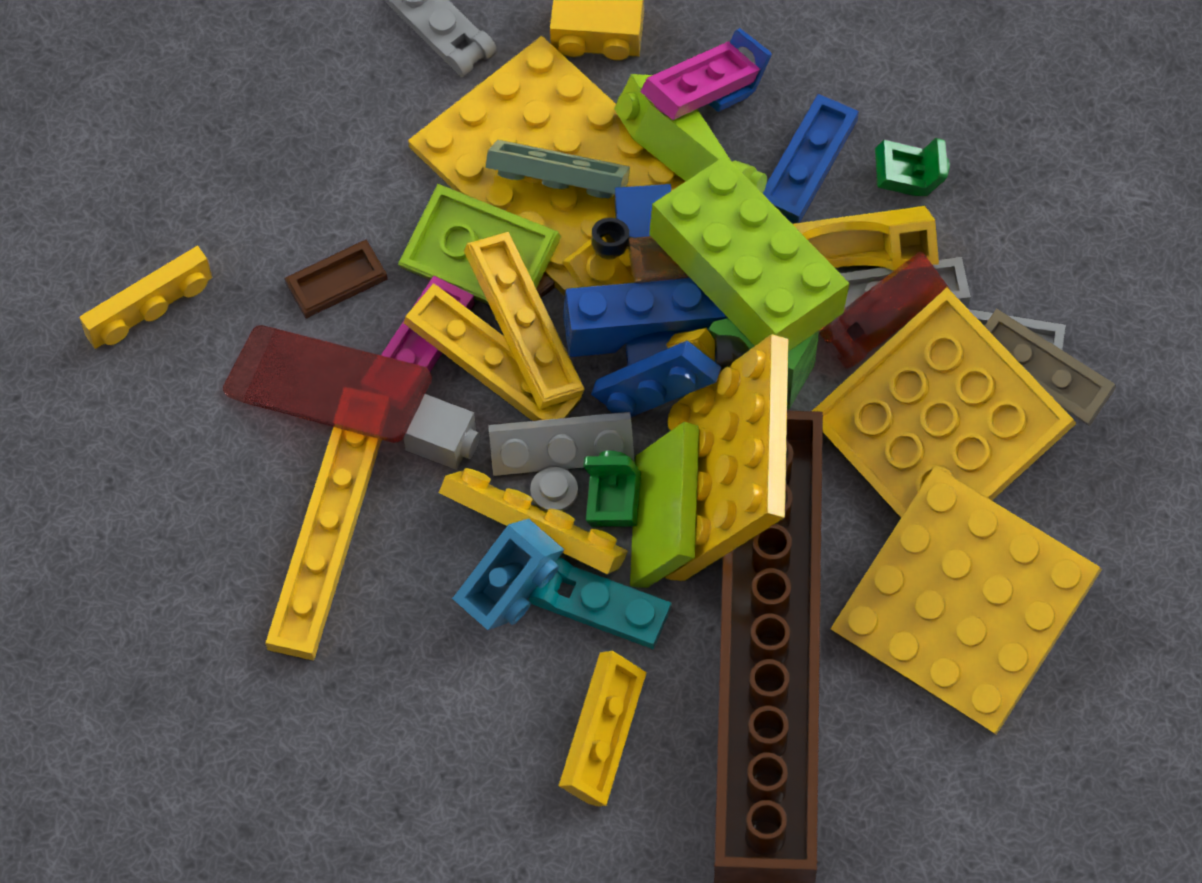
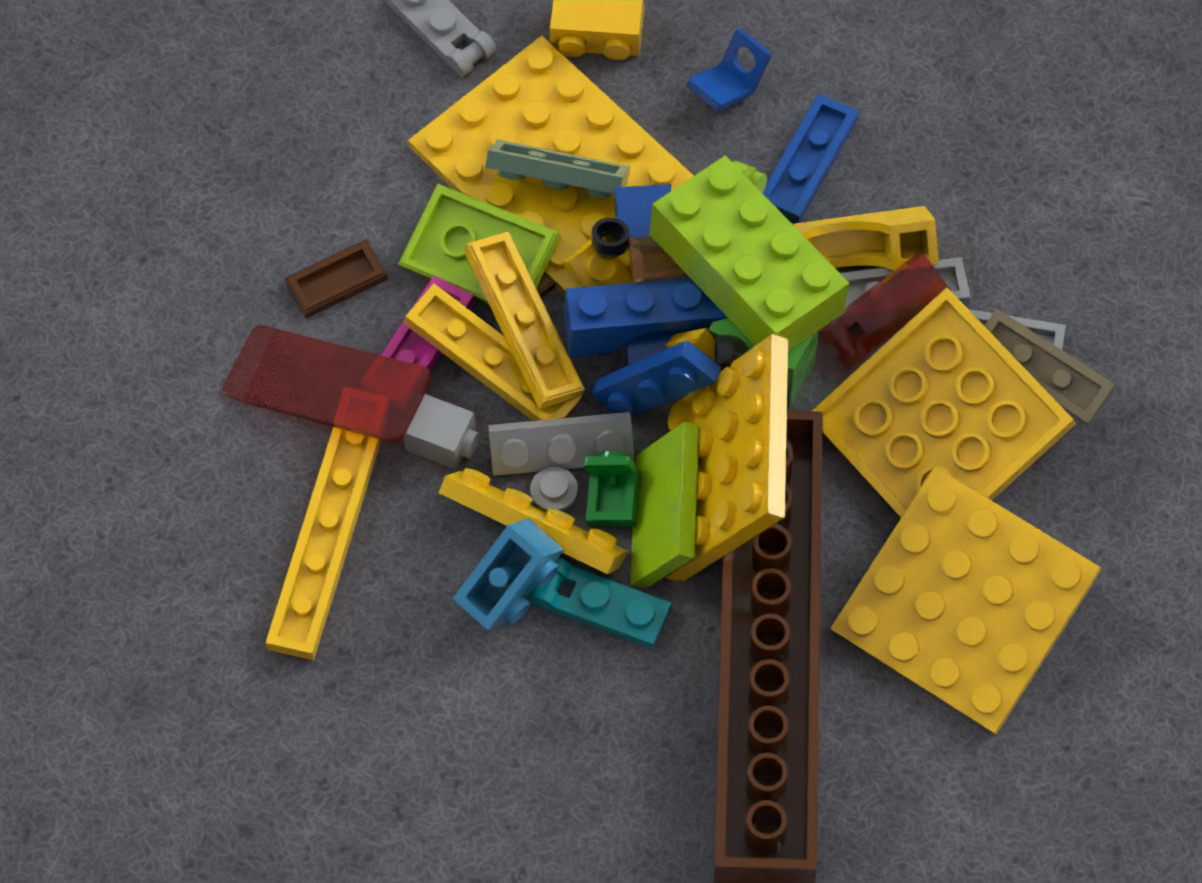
yellow plate [79,245,212,349] -> none
yellow plate [559,651,647,807] -> none
lime slope [614,74,730,182] -> none
dark pink plate [640,41,760,120] -> none
green bracket [875,138,950,196] -> none

